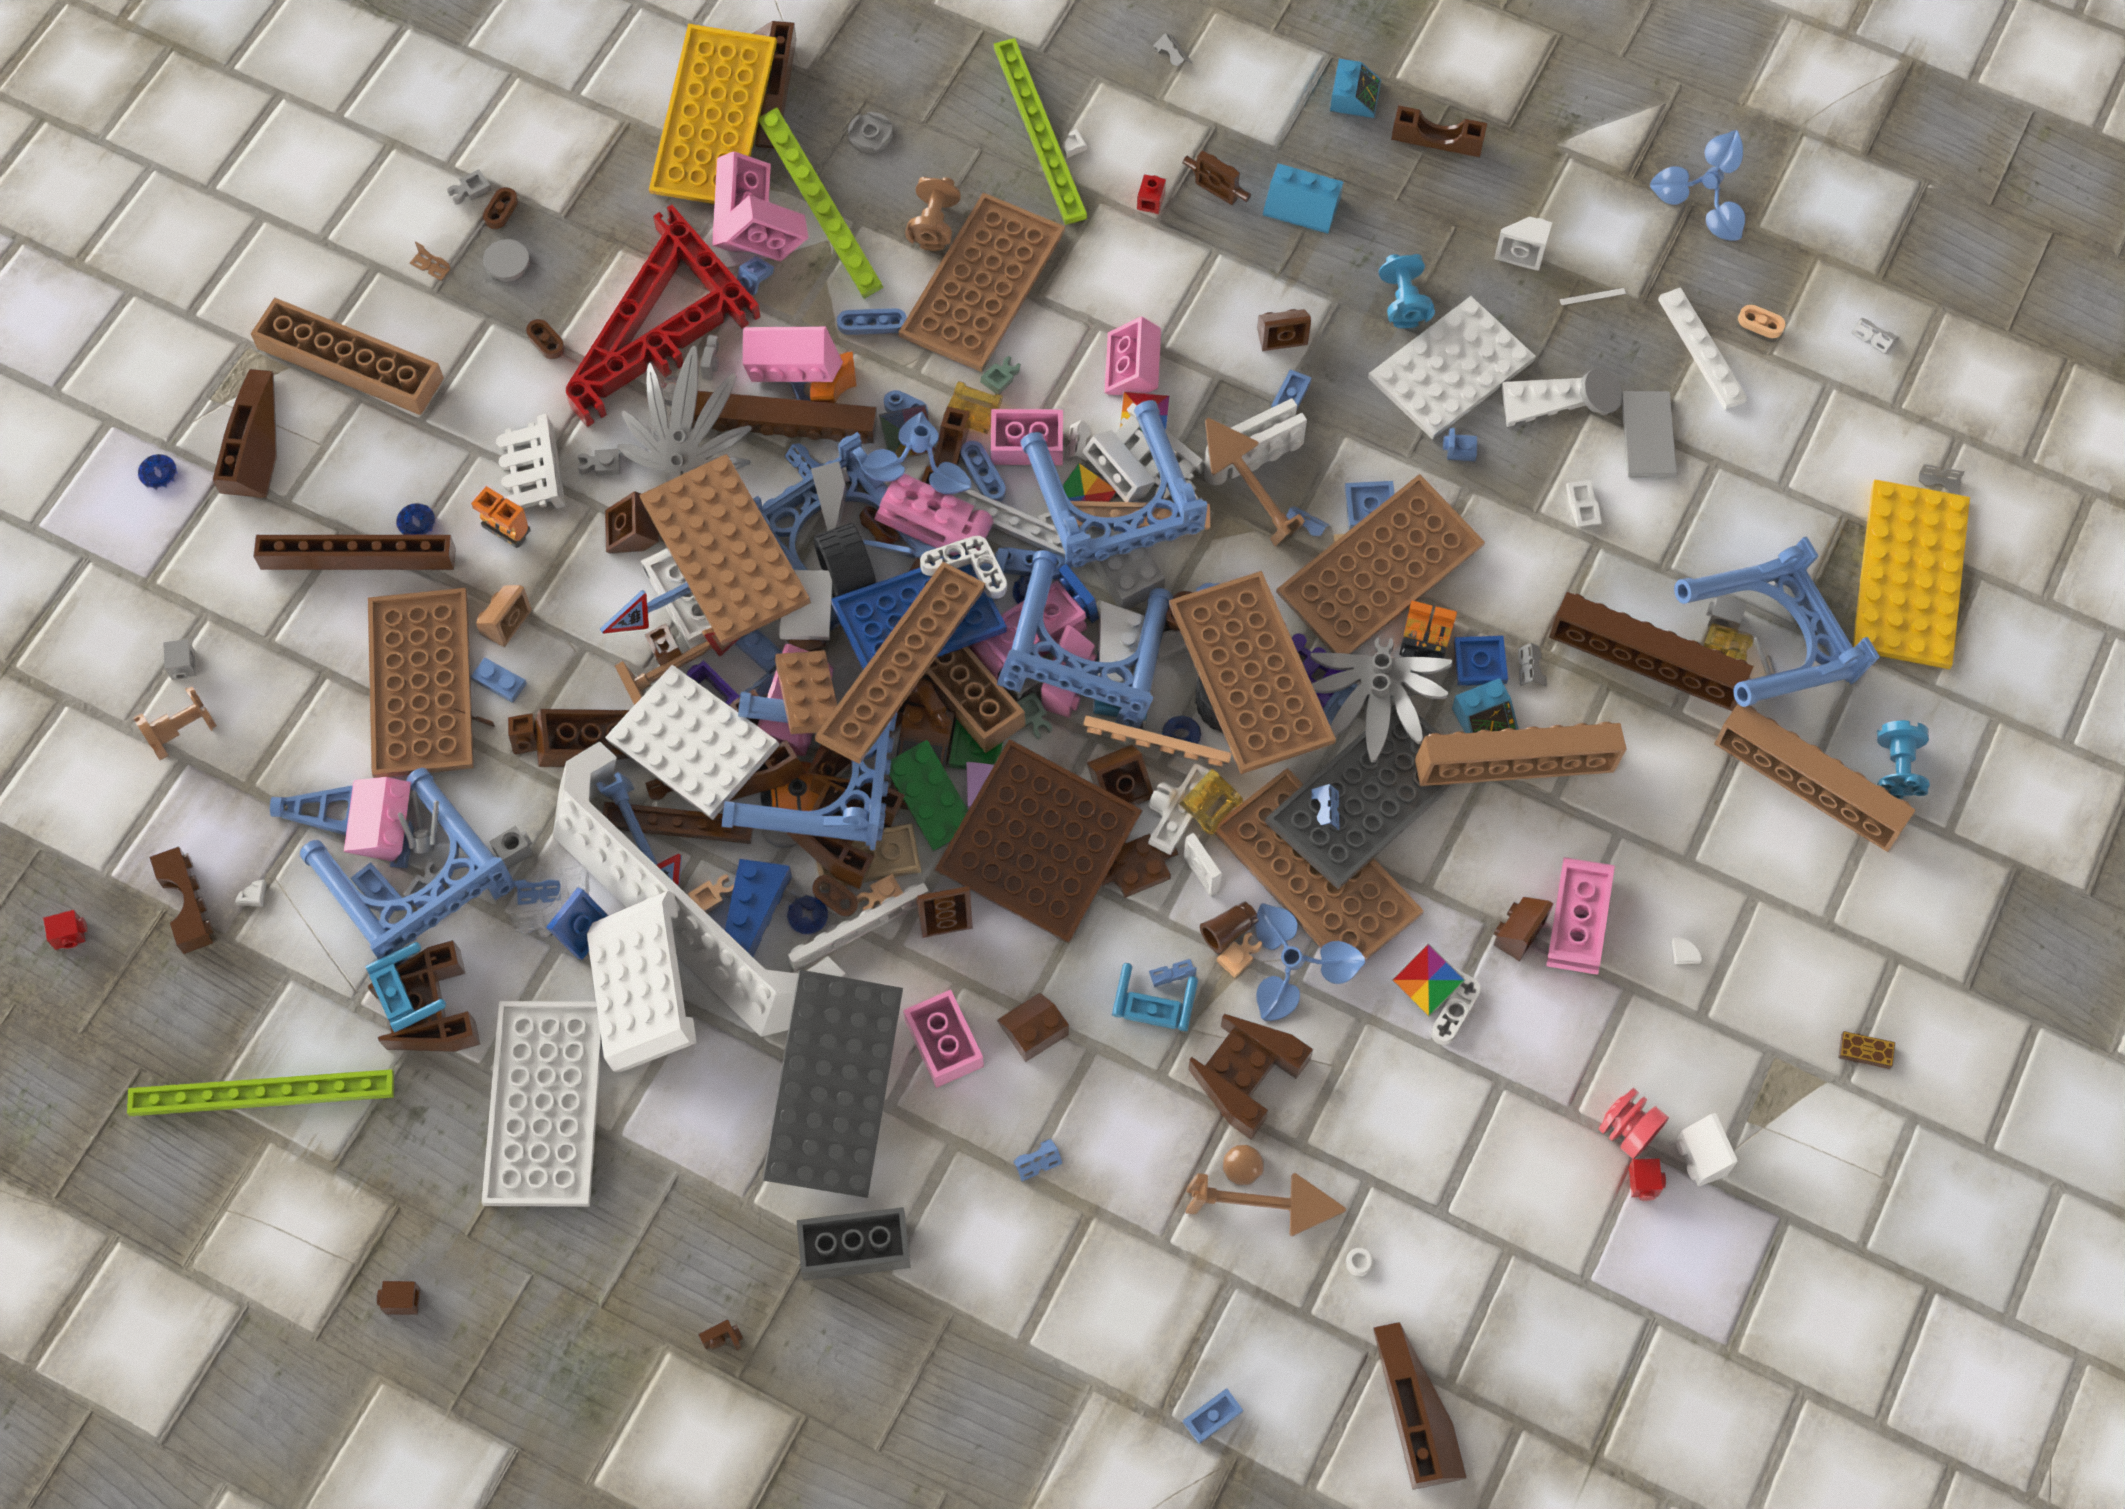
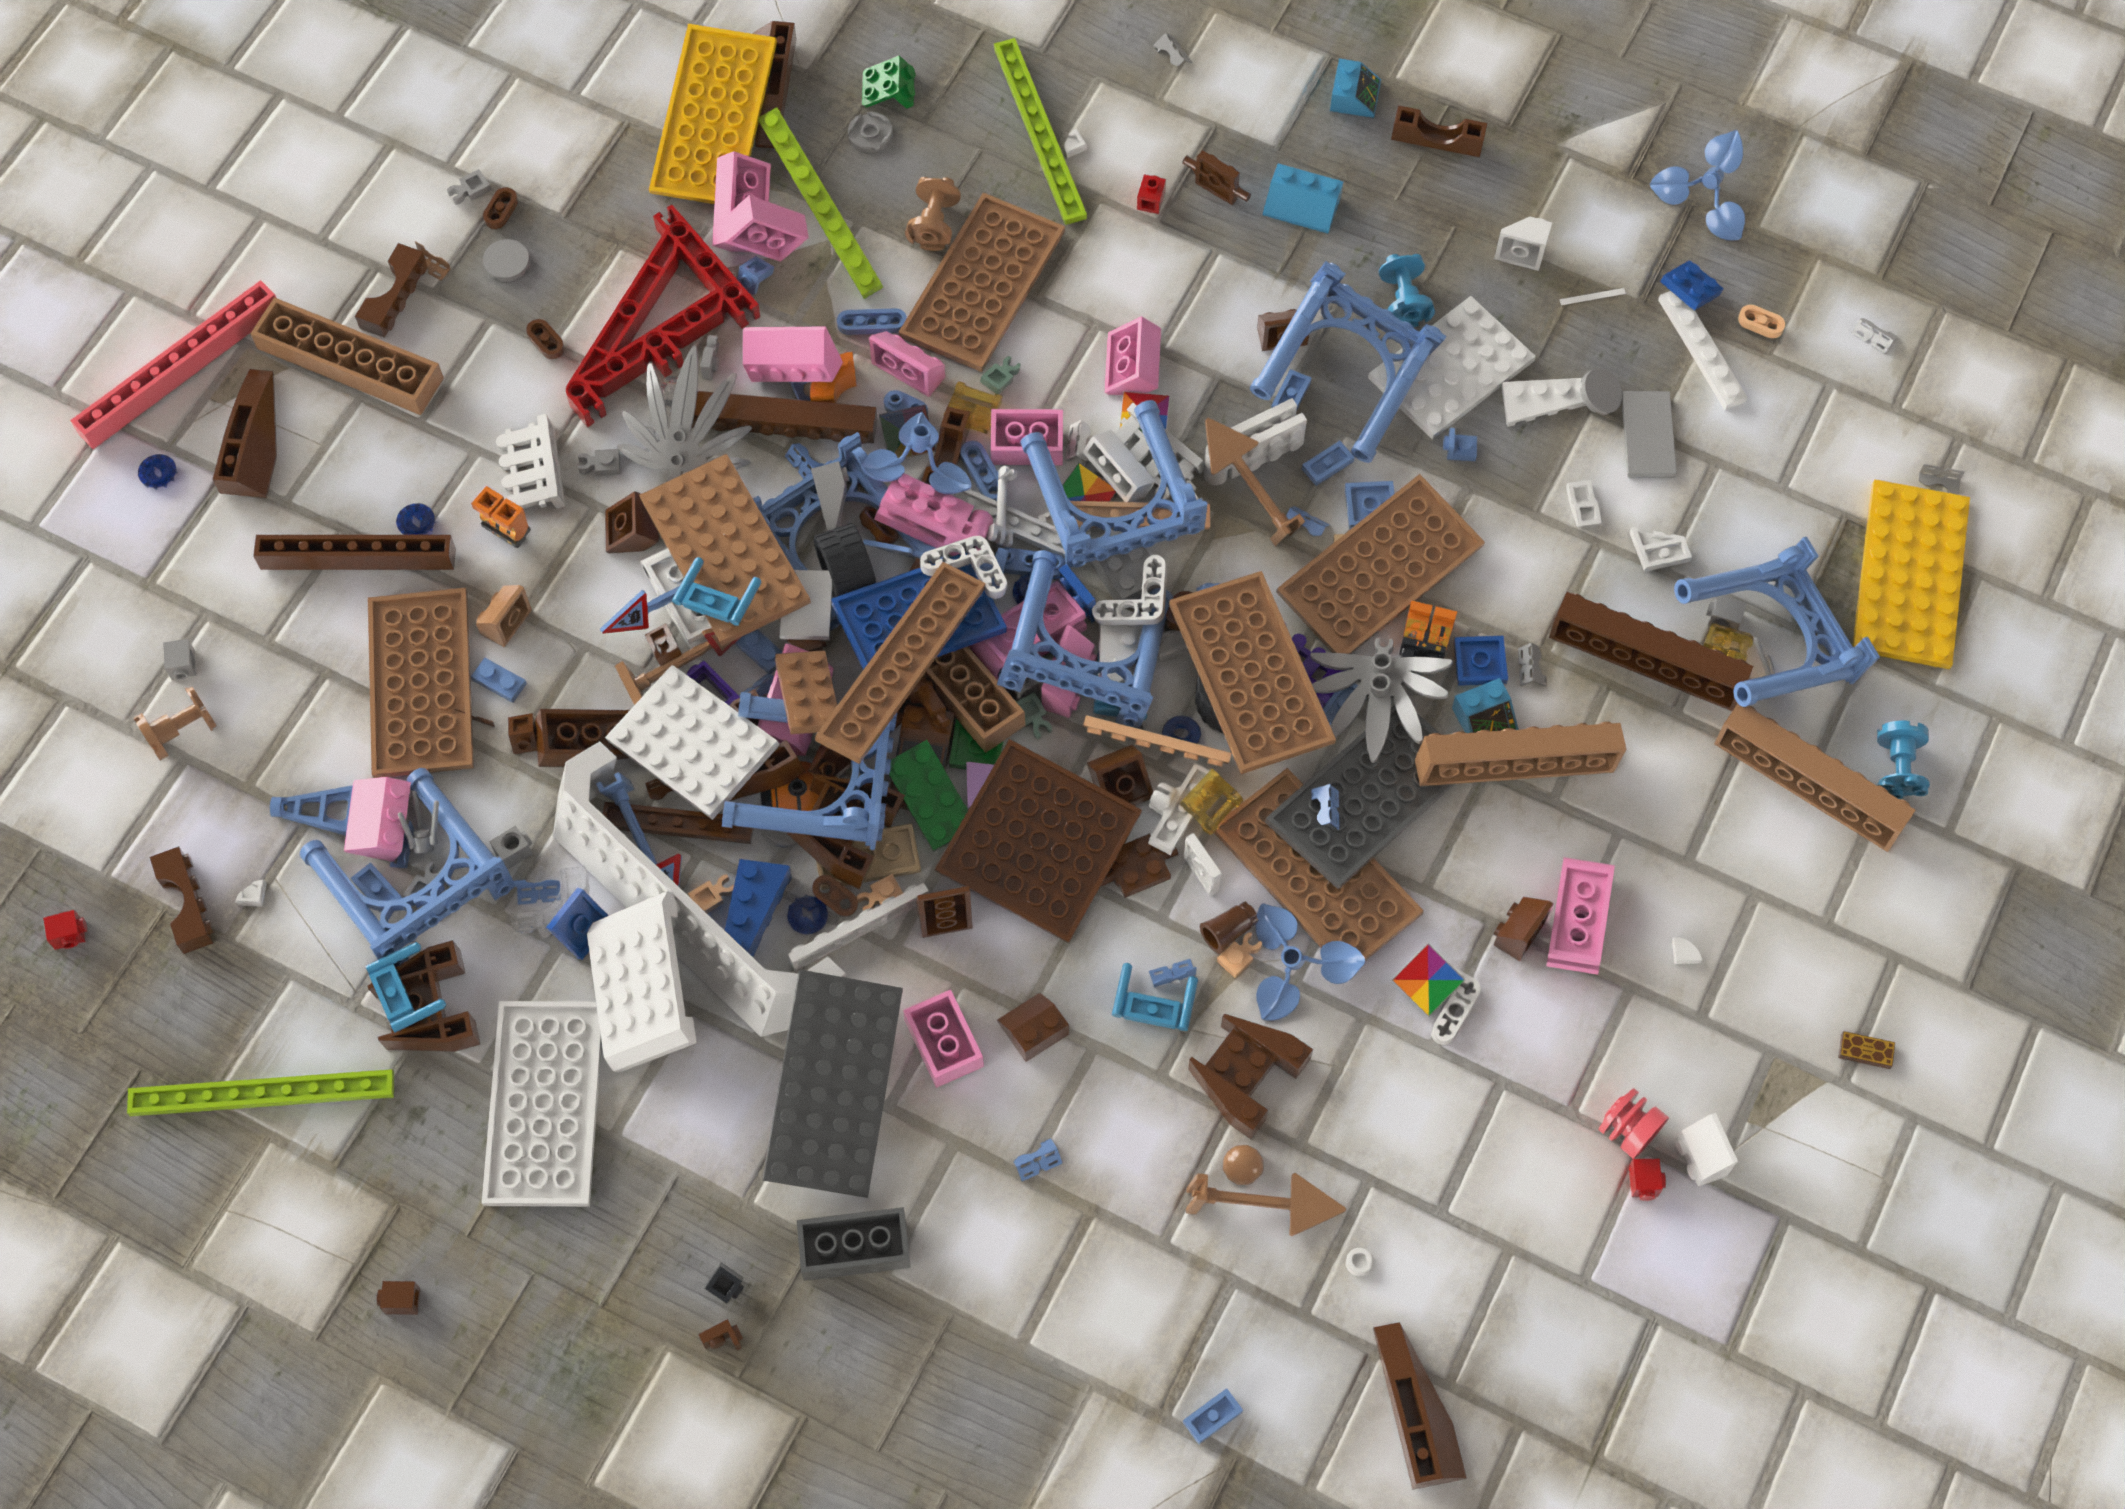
none -> coral brick [70,280,276,449]
none -> reddish brown arch [355,243,427,338]
none -> dark azure plate [672,557,761,626]
none -> black brick [704,1262,744,1304]
none -> green bracket [862,55,916,109]
none -> bright pink slope [869,331,945,397]
none -> white hinge [988,466,1017,548]
none -> white beam [1092,555,1167,625]
none -> medium blue arch [1250,261,1447,463]
none -> medium blue plate [1302,441,1355,486]
none -> white wing [1629,527,1692,572]
none -> blue plate [1660,260,1724,311]

